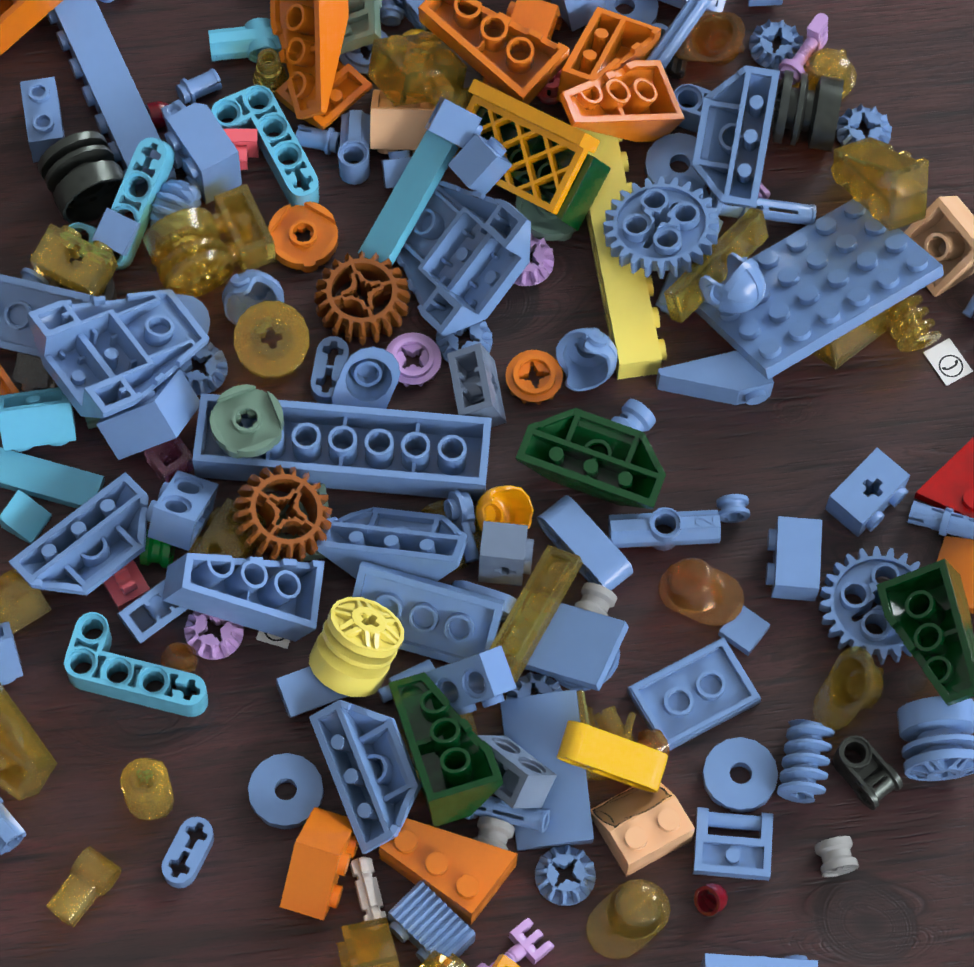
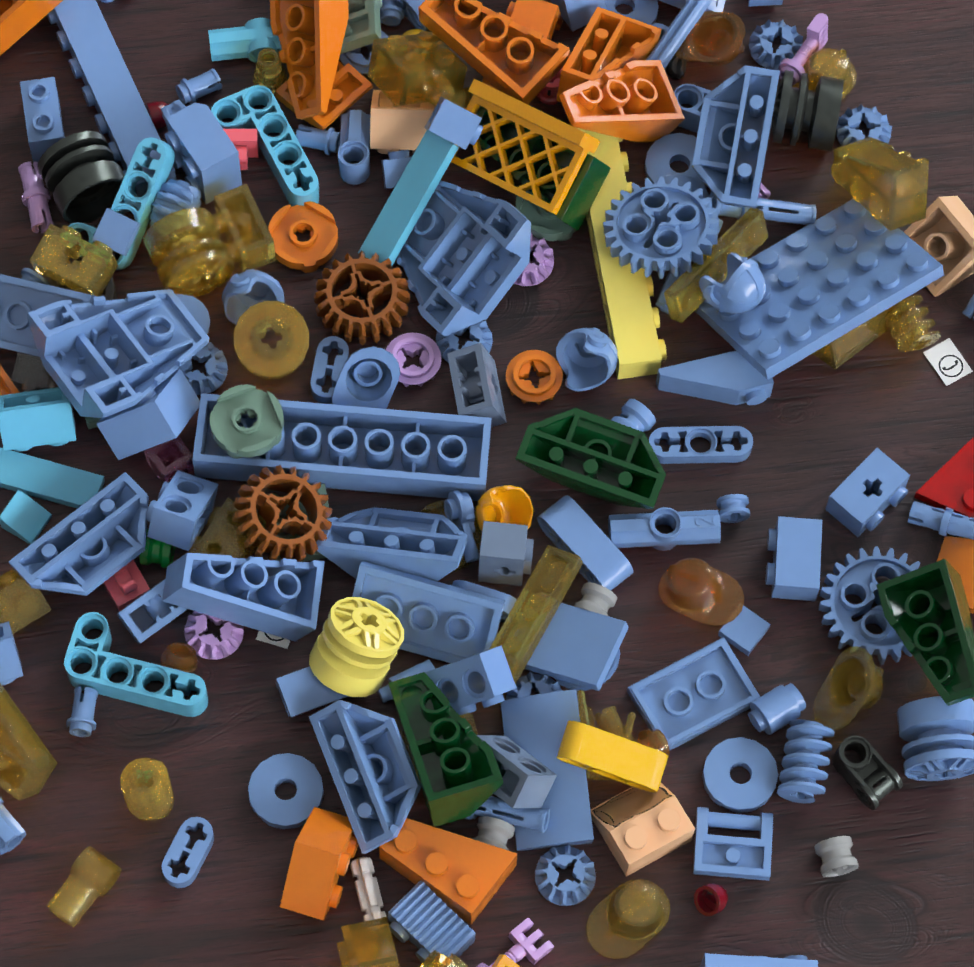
medium blue brick [448,134,513,195] -> none
none -> lavender pin [18,161,54,233]
none -> medium blue pin [66,687,98,737]
none -> medium blue beam [649,426,753,464]
none -> medium blue brick [748,683,806,735]

